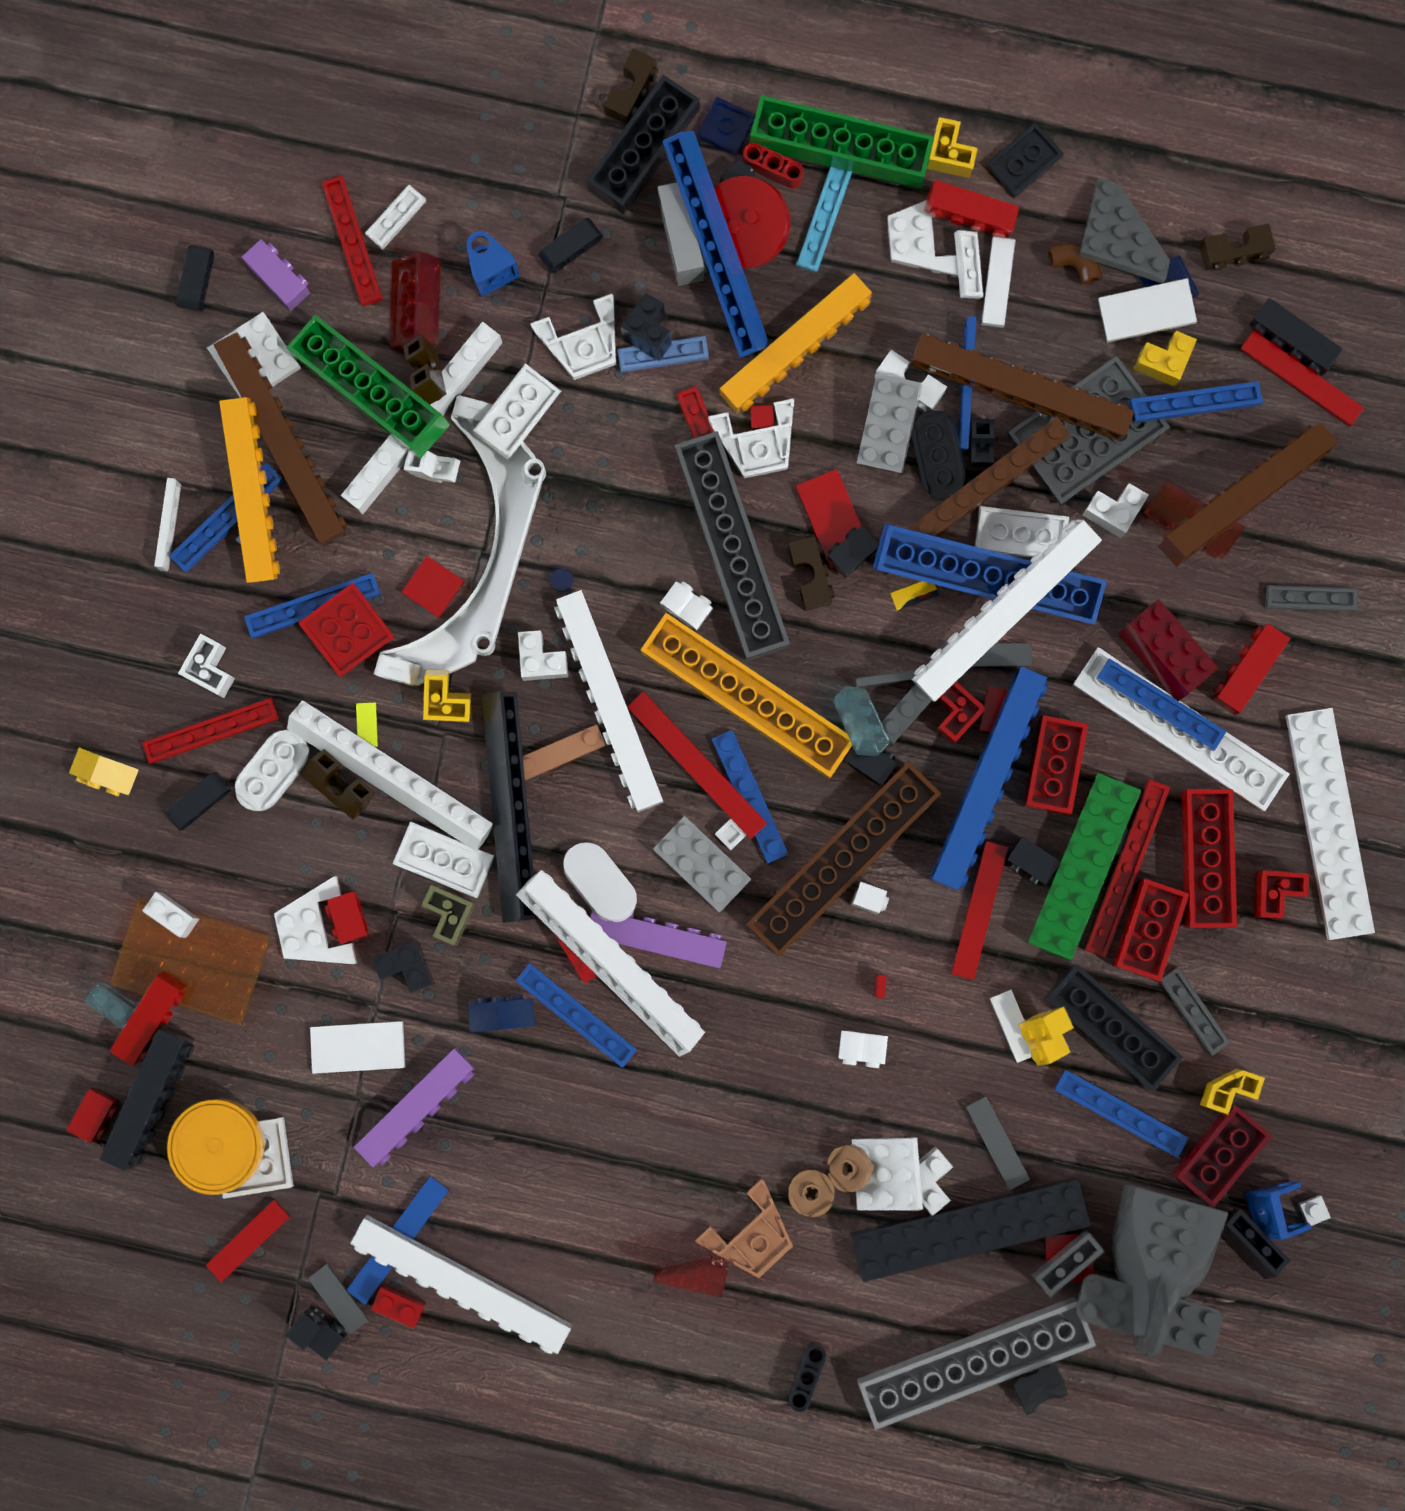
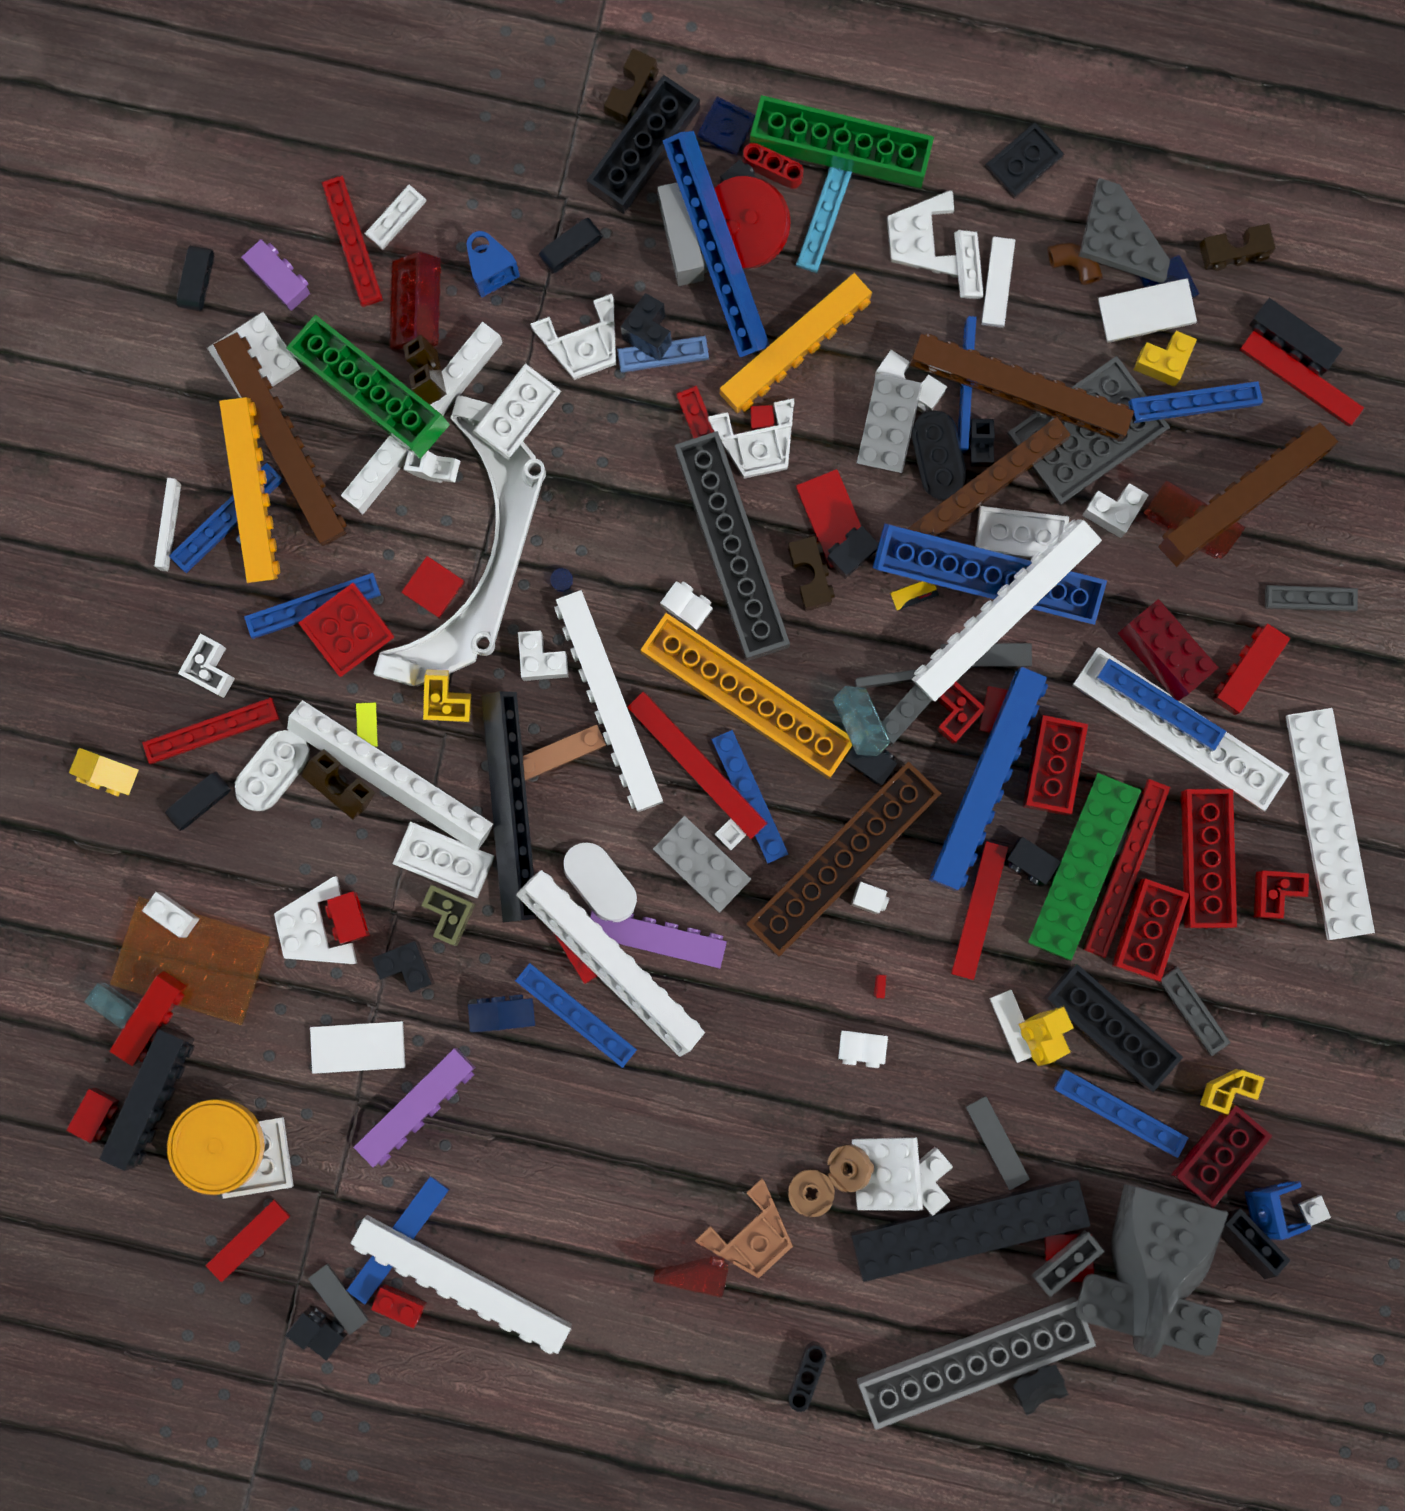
red brick [923,180,1020,238] -> none
yellow brick [927,117,978,179] -> none

